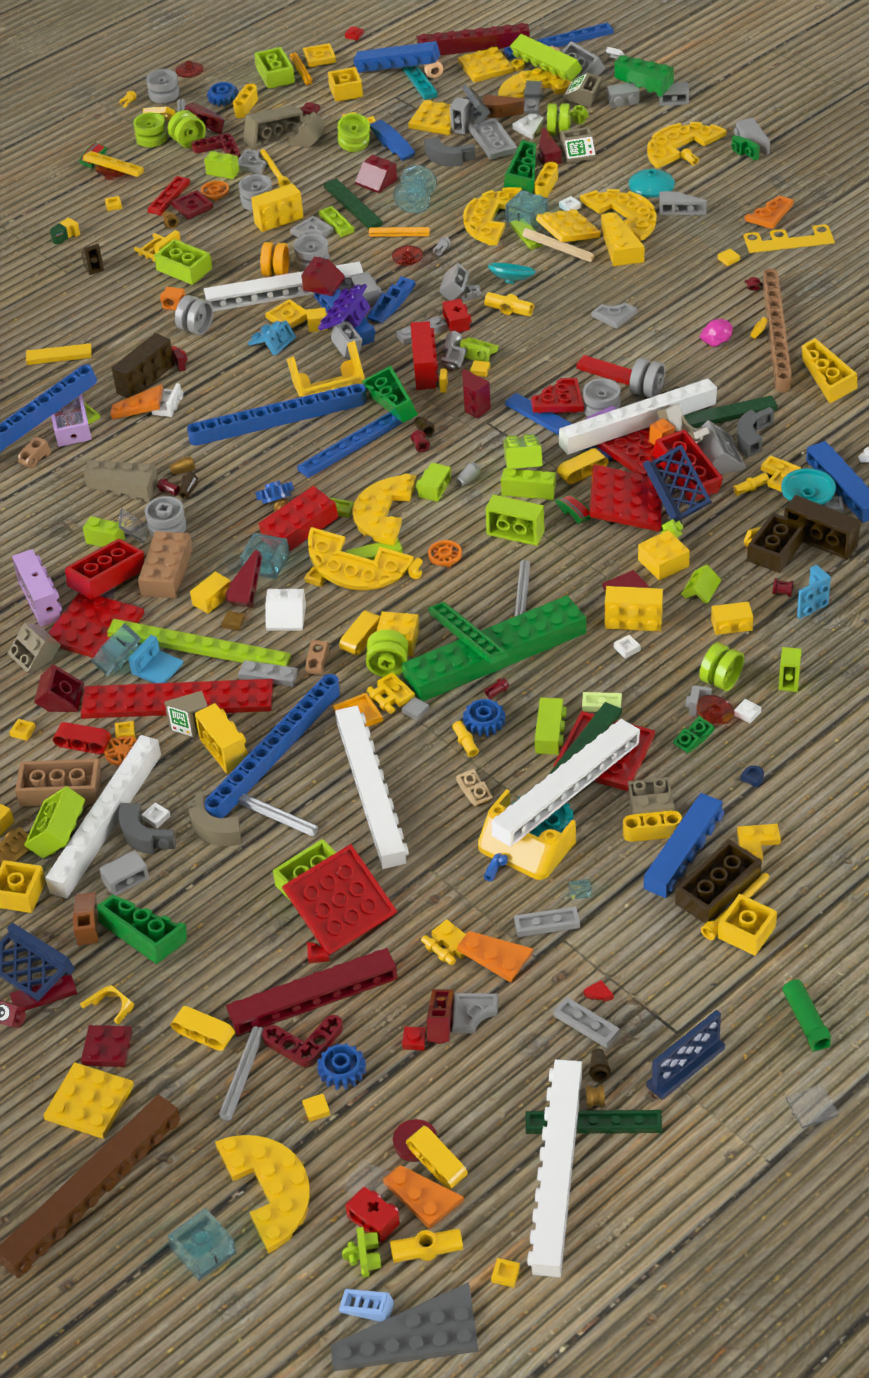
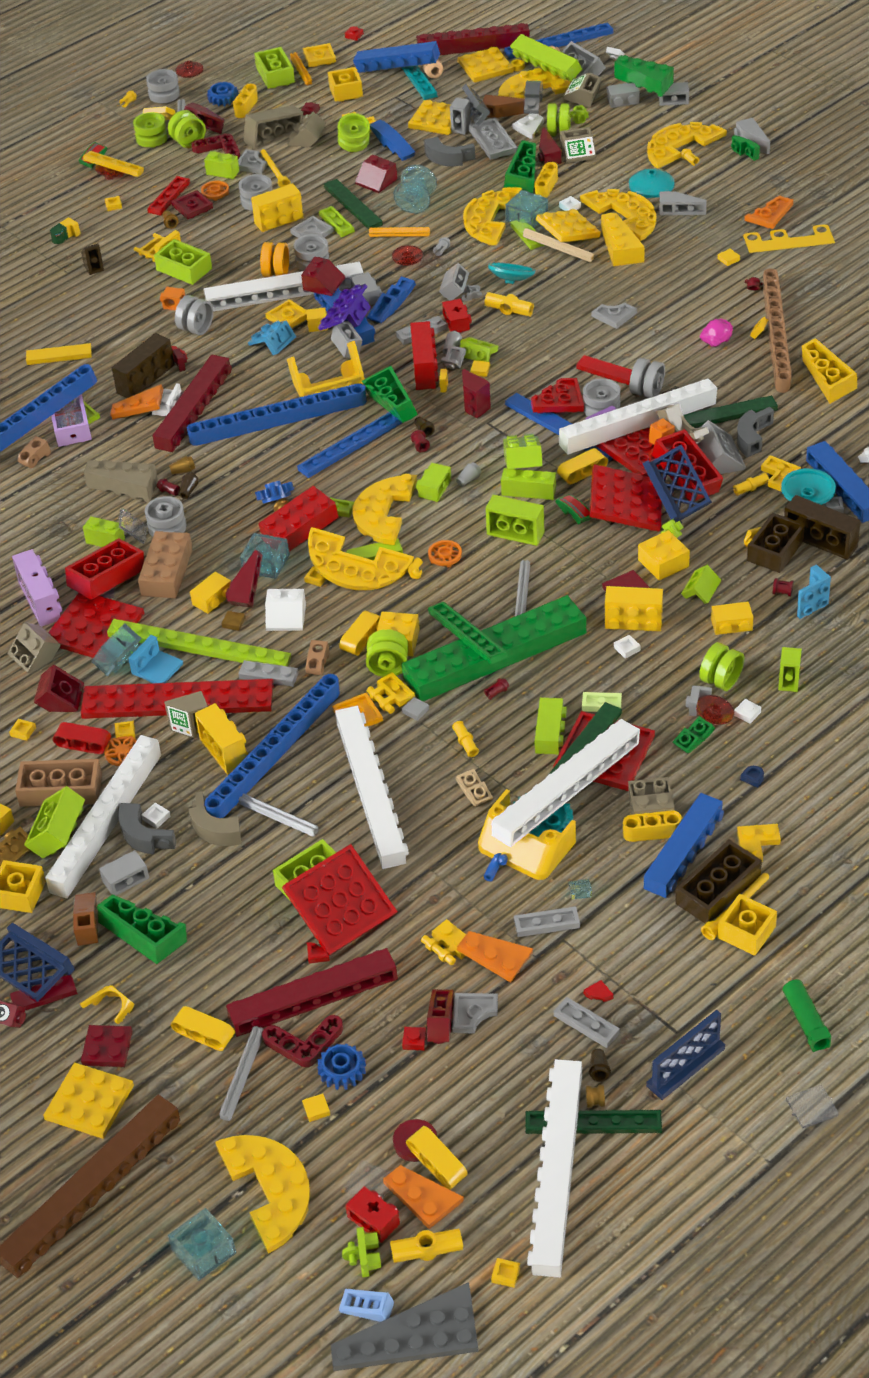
blue gear [463,699,506,737] -> none
none -> dark red brick [152,354,232,452]

